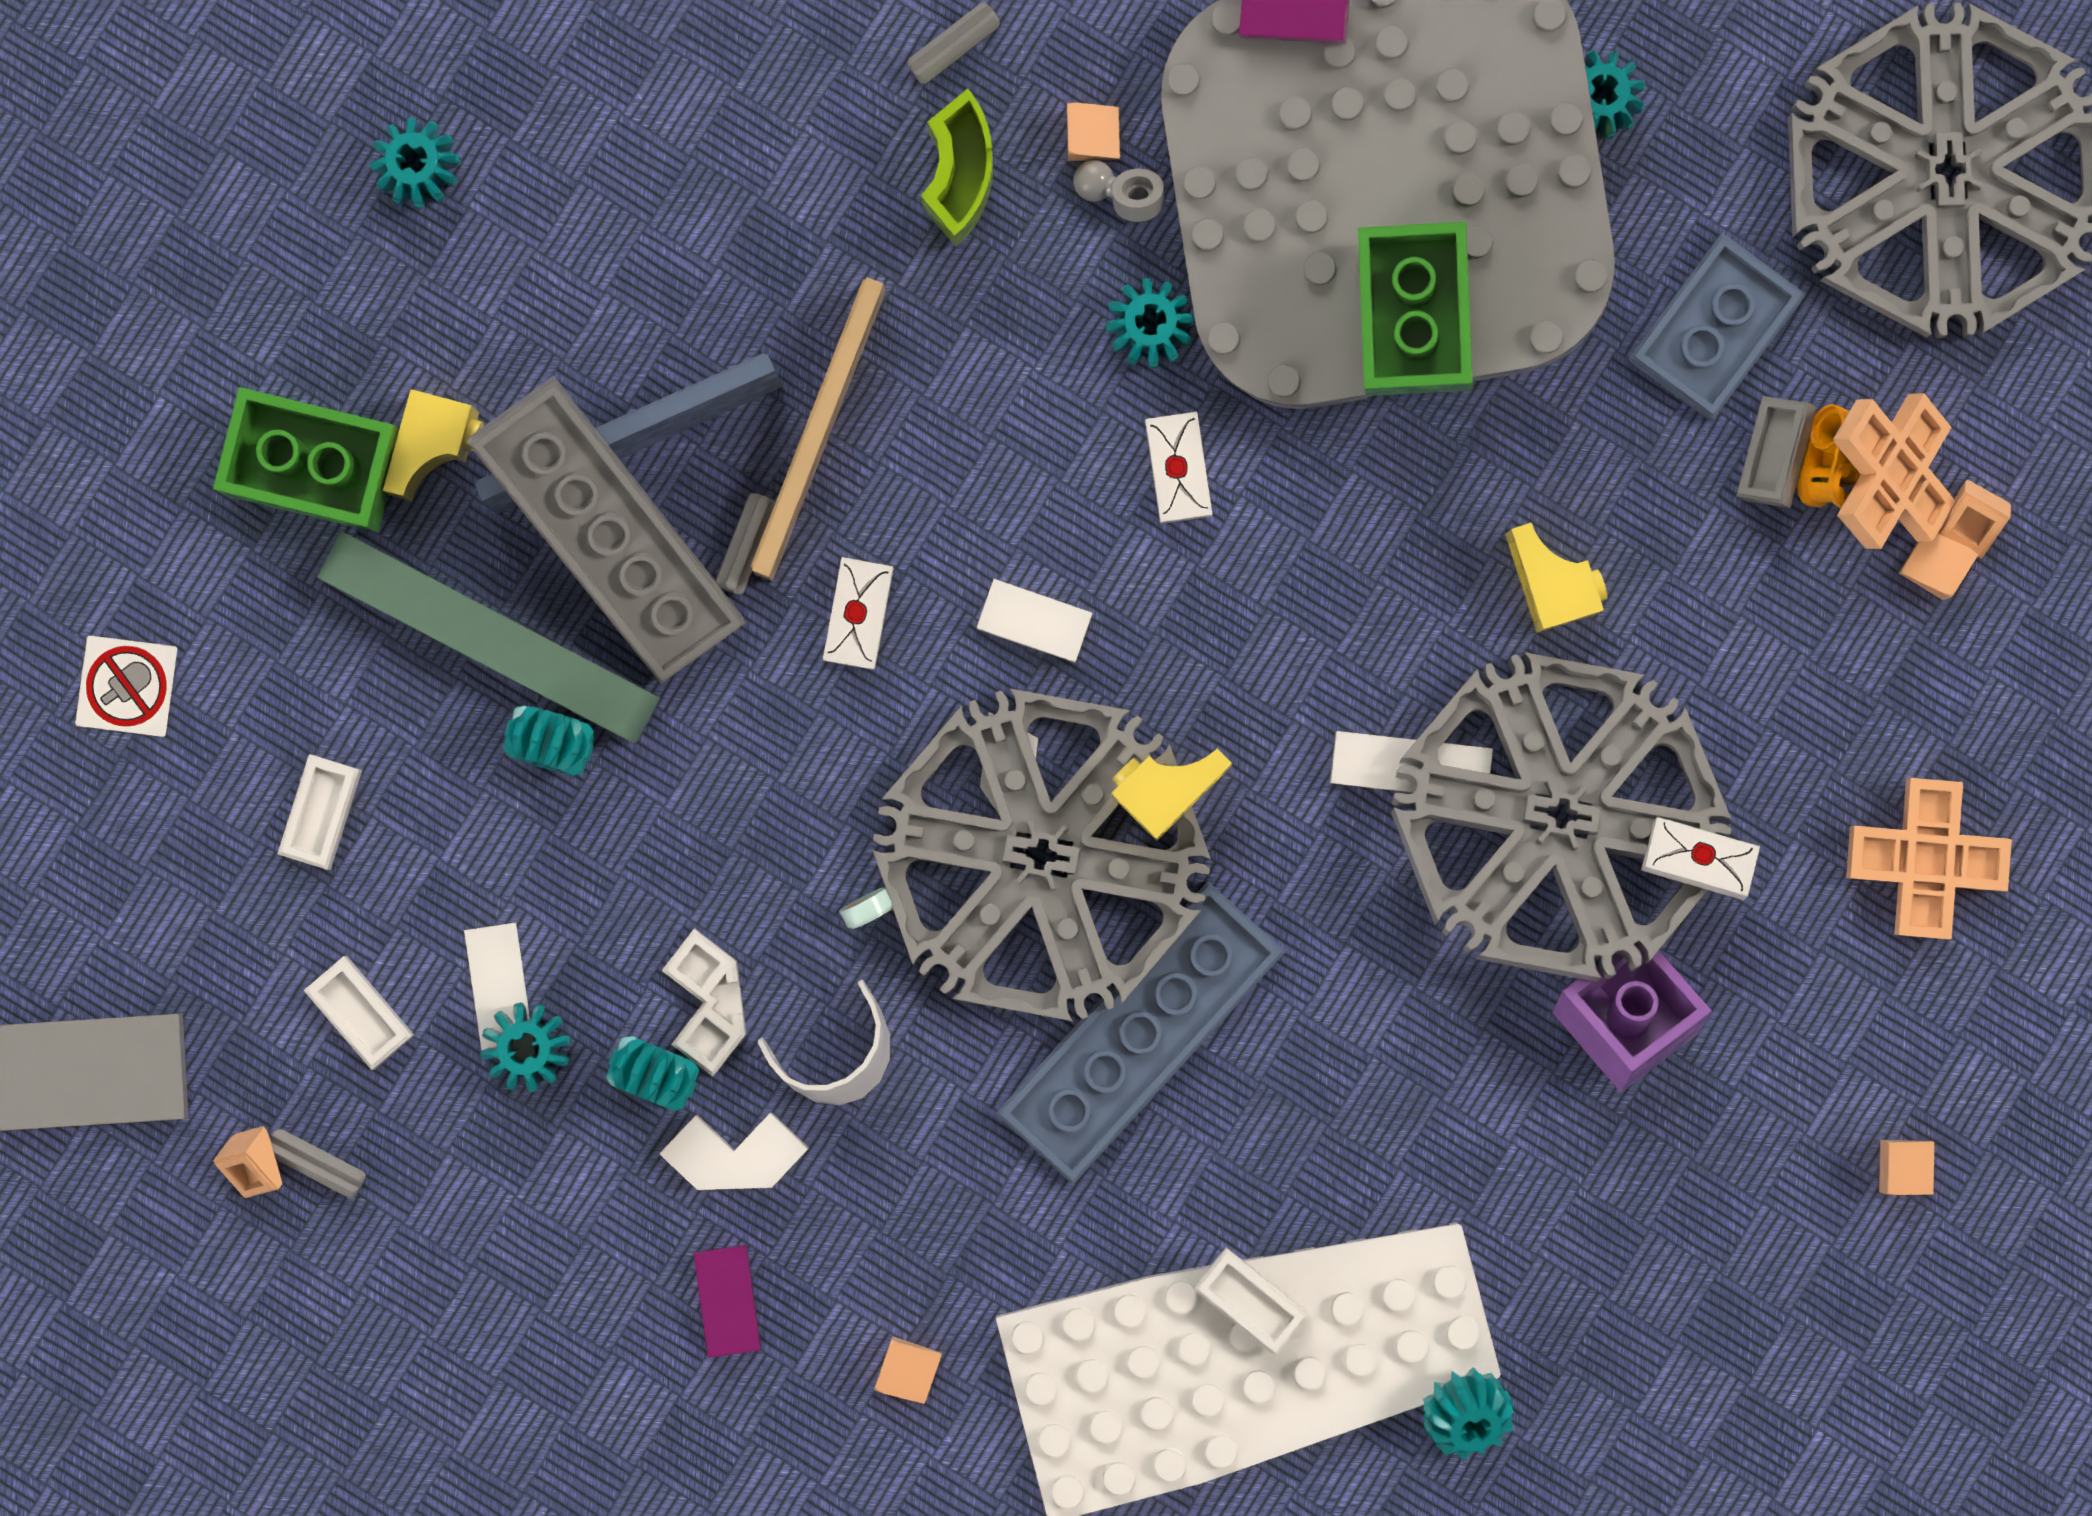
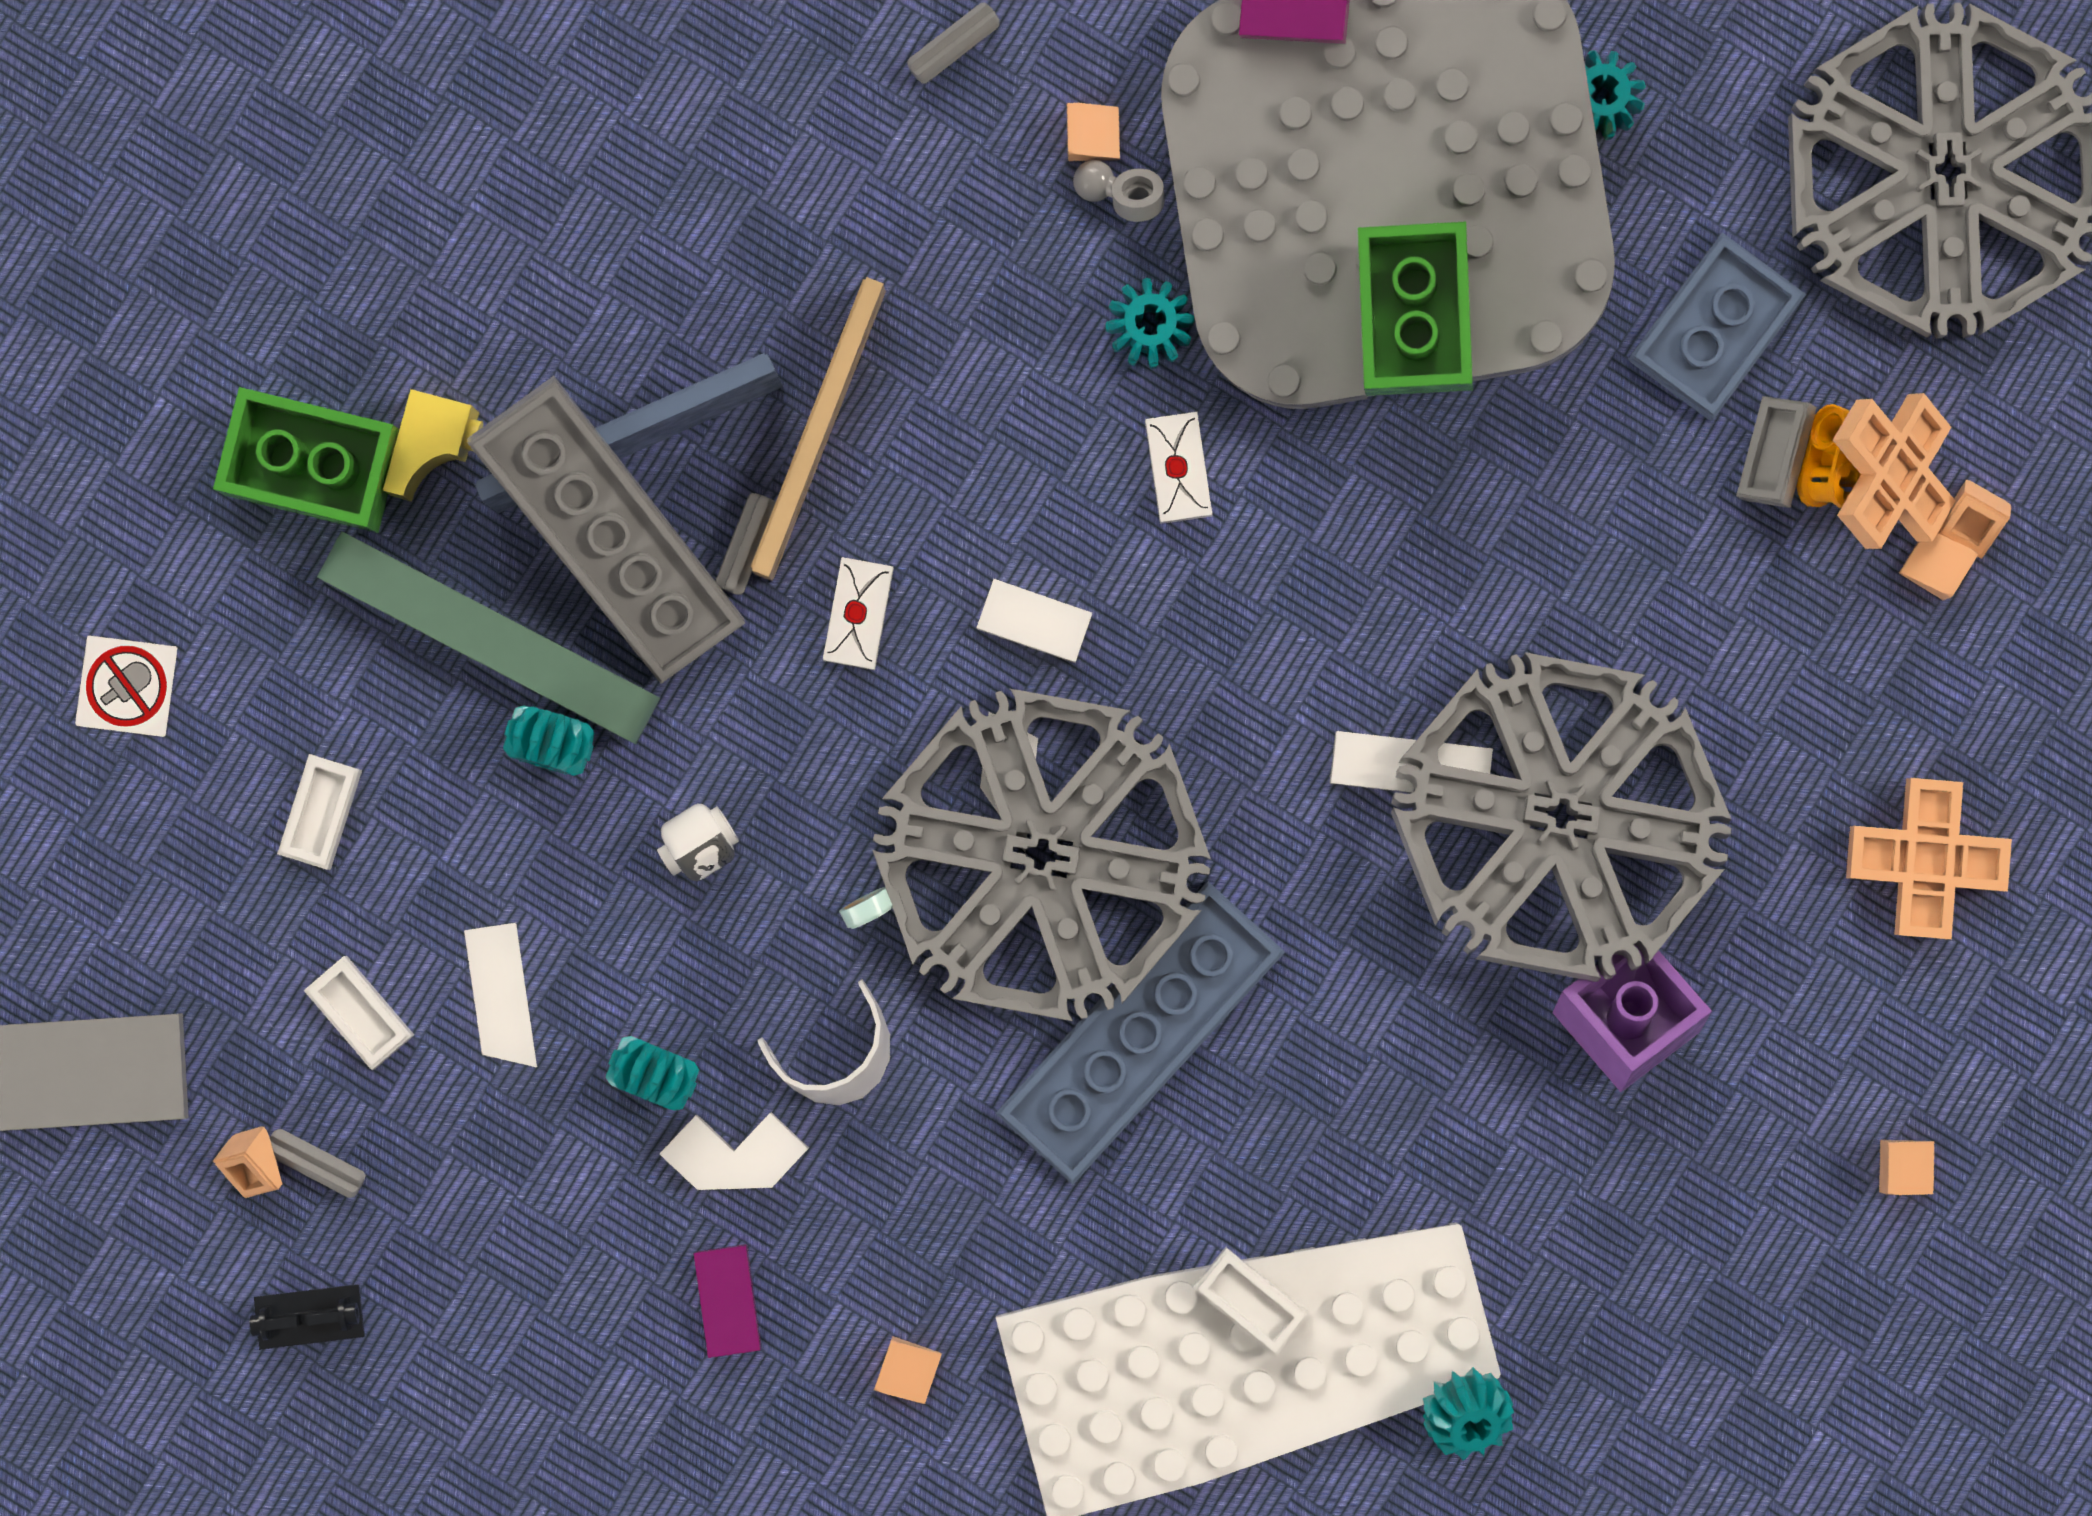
teal gear [370,118,461,209] -> none
teal gear [480,1002,571,1092] -> none
white tile [662,929,746,1076] -> none
lime brick [921,88,993,246] -> none
light yellow arch [1111,749,1232,841] -> none
light yellow arch [1505,523,1607,633] -> none
white tile [1641,817,1760,900] -> none
none -> black hinge [250,1284,365,1350]
none -> white head [657,804,739,881]

